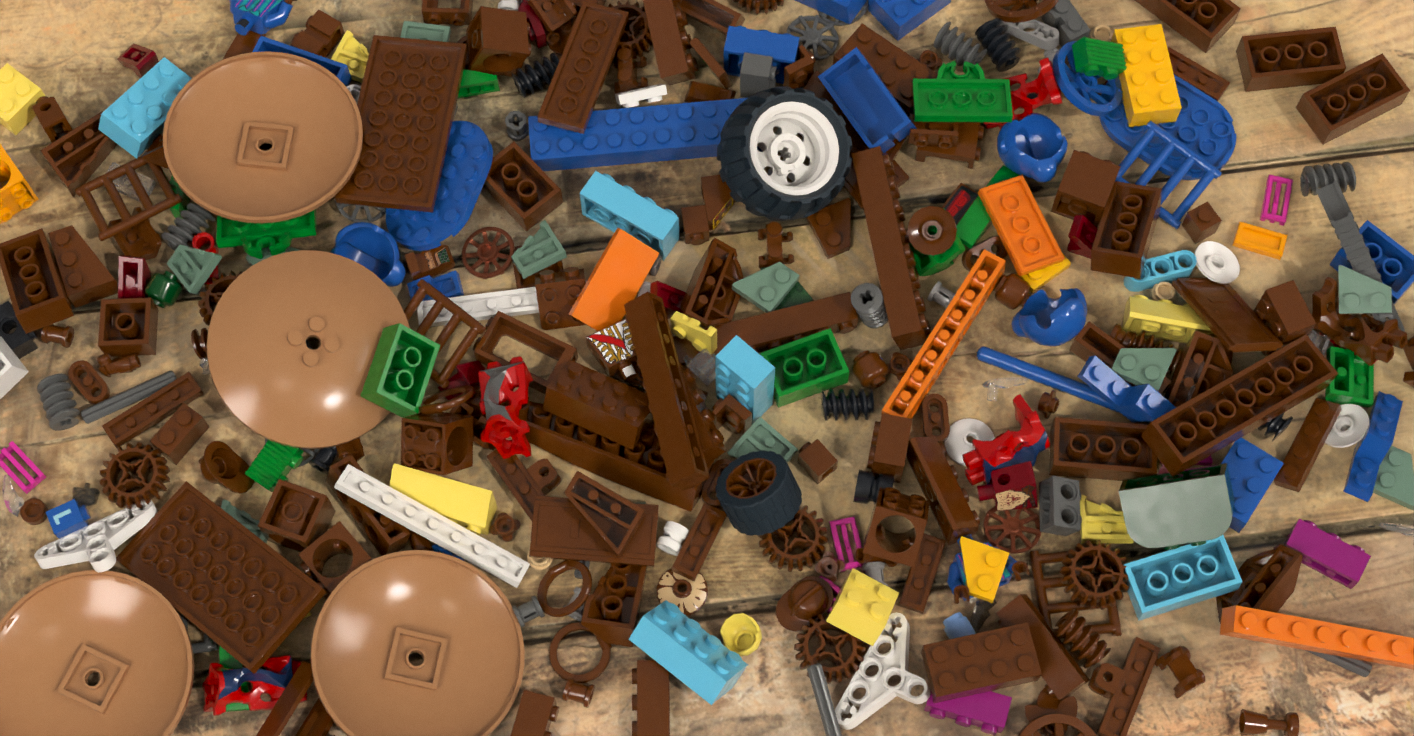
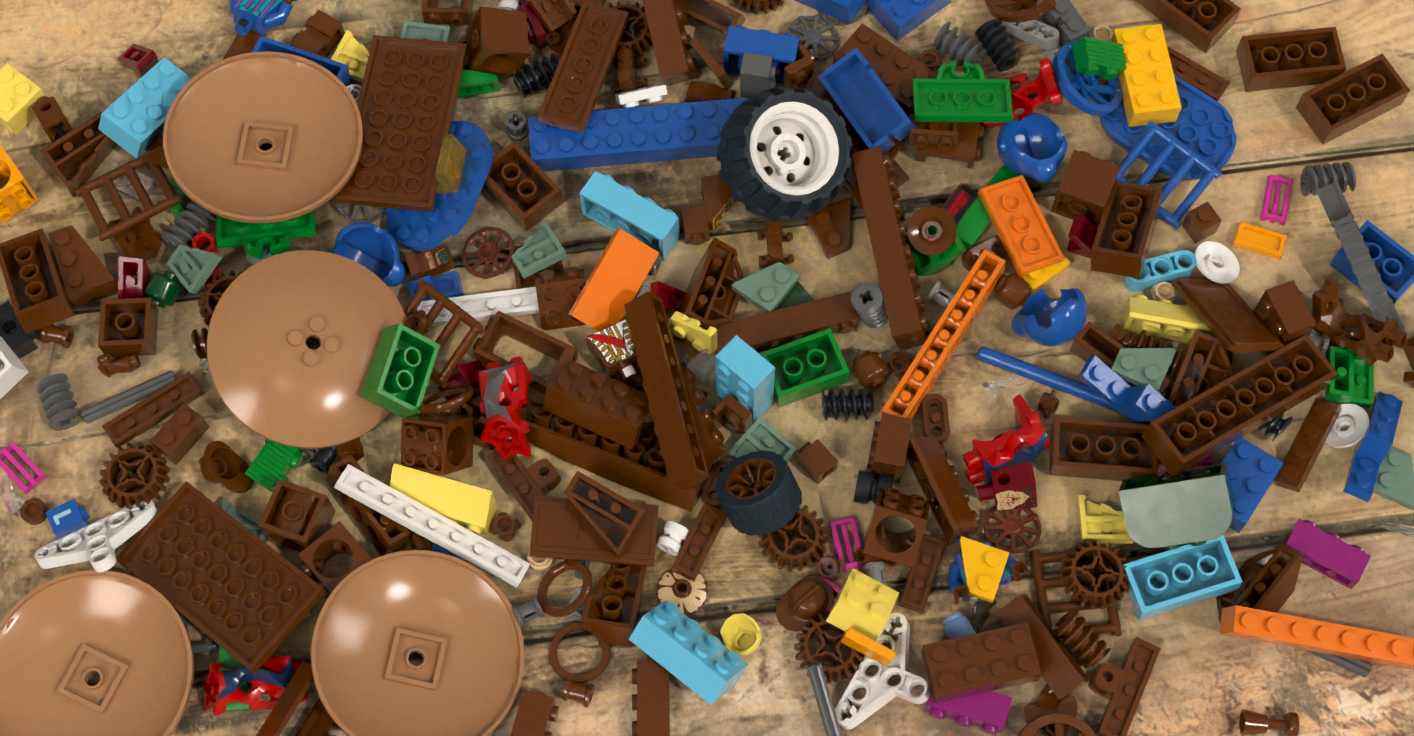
reddish brown plate [68,360,110,405] -> none
clear smoke piece [72,483,100,506] -> none
white dish [944,418,995,467] -> none
dark grey brick [1039,476,1082,536] -> none
reddish brown piece [1155,646,1205,699] -> none
sand green wing [1338,265,1392,314] -> none
none -> reddish brown plate [405,310,431,334]
none -> clear yellow bracket [435,134,467,194]
none -> light orange tile [840,628,896,667]

